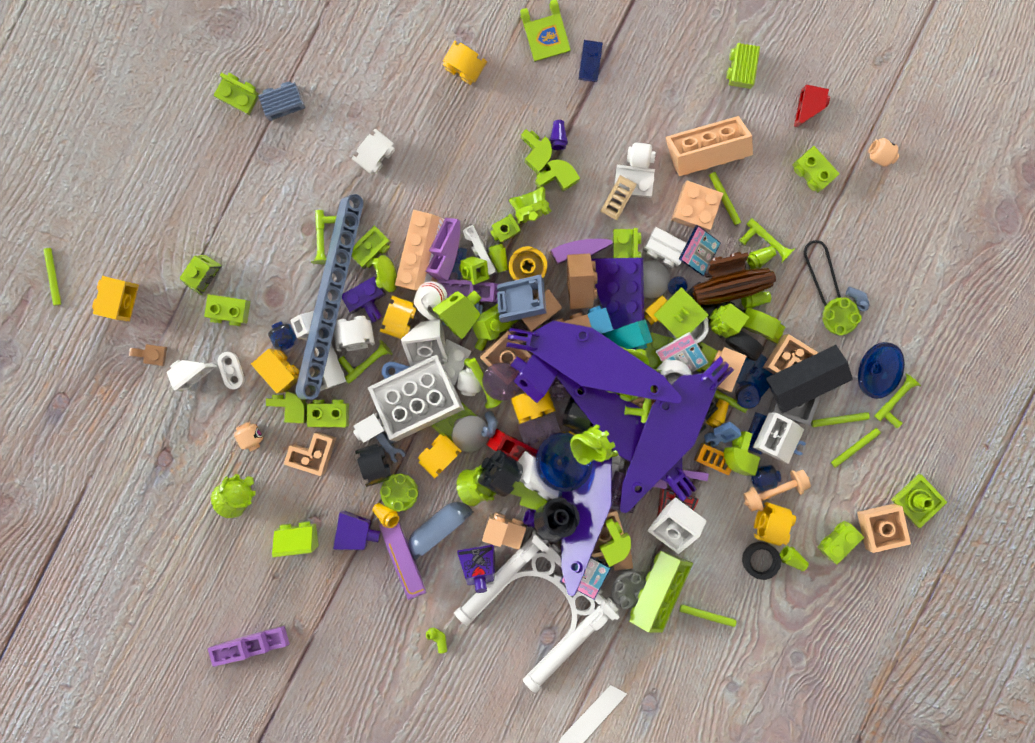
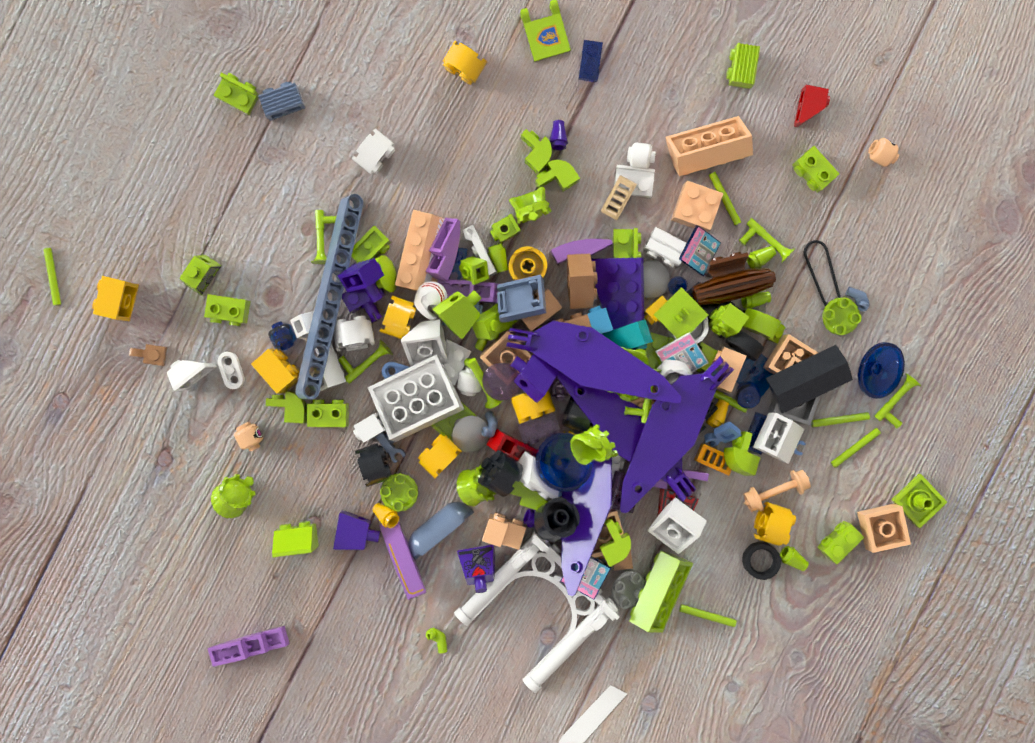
light nougat brick [284,432,336,476] -> none
clear blue head [751,465,781,491] -> none
none -> dark purple brick [337,258,384,303]

